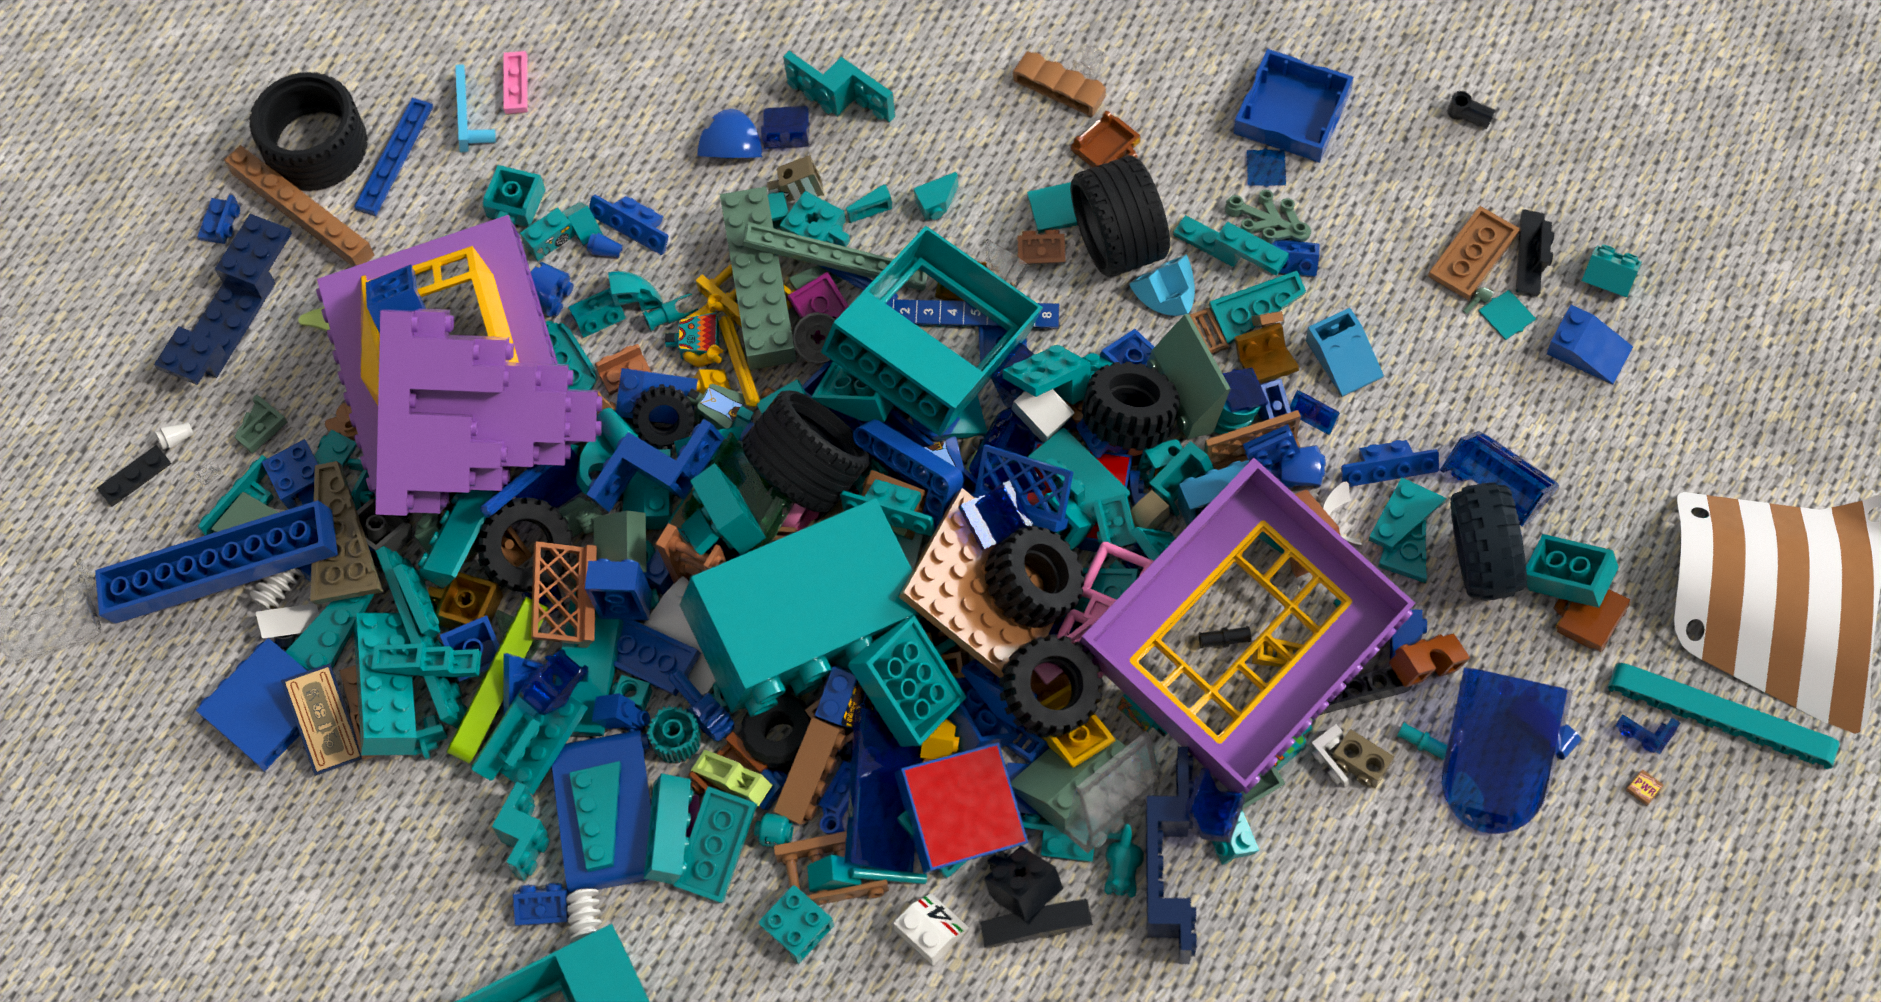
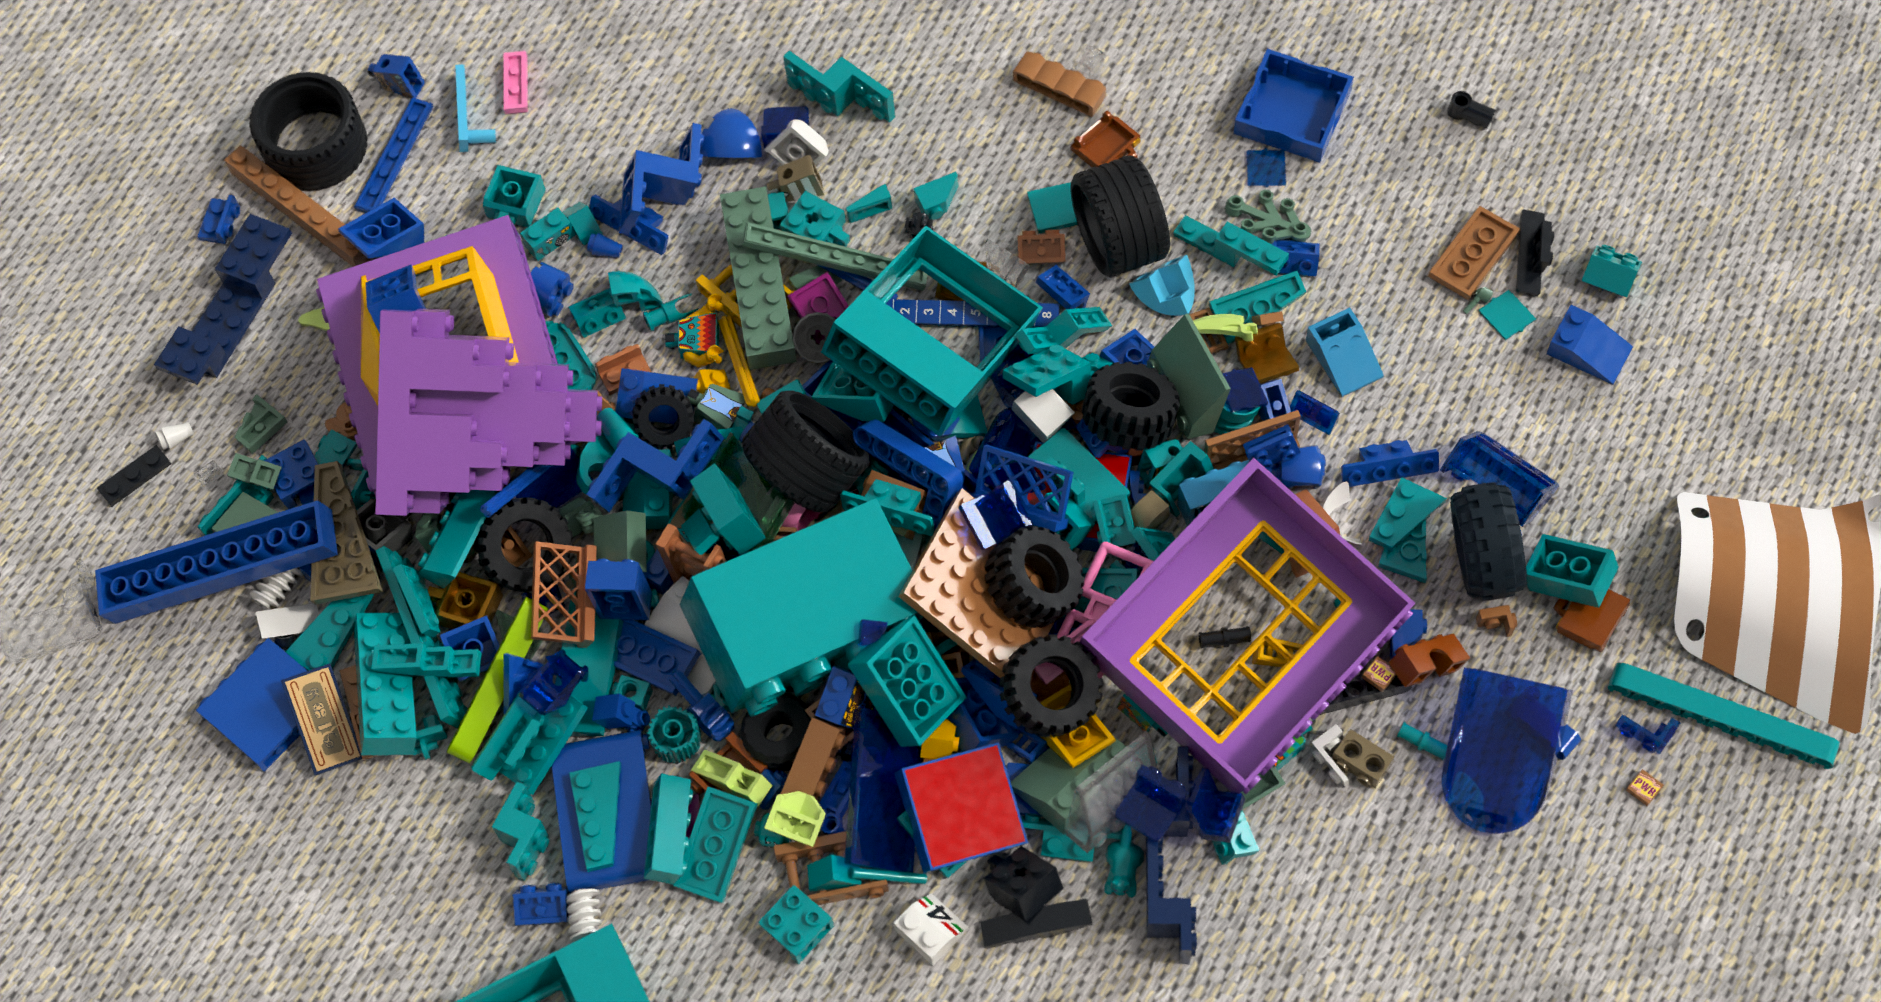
none -> sand green slope [227,453,282,490]
none -> blue slope [338,197,424,258]
none -> blue torso [368,54,425,98]
none -> blue bracket [619,123,704,235]
none -> yellowish green slope [764,791,826,847]
none -> white slope [765,120,829,165]
none -> clear blue tile [858,619,888,646]
none -> black gear [904,212,934,239]
none -> teal bracket [1015,307,1112,354]
none -> blue bracket [1035,265,1090,309]
none -> clear blue bracket [1115,764,1187,842]
none -> yellowish green piece [1193,314,1258,341]
none -> tile [1362,656,1397,693]
none -> medium nougat bracket [1476,605,1517,637]

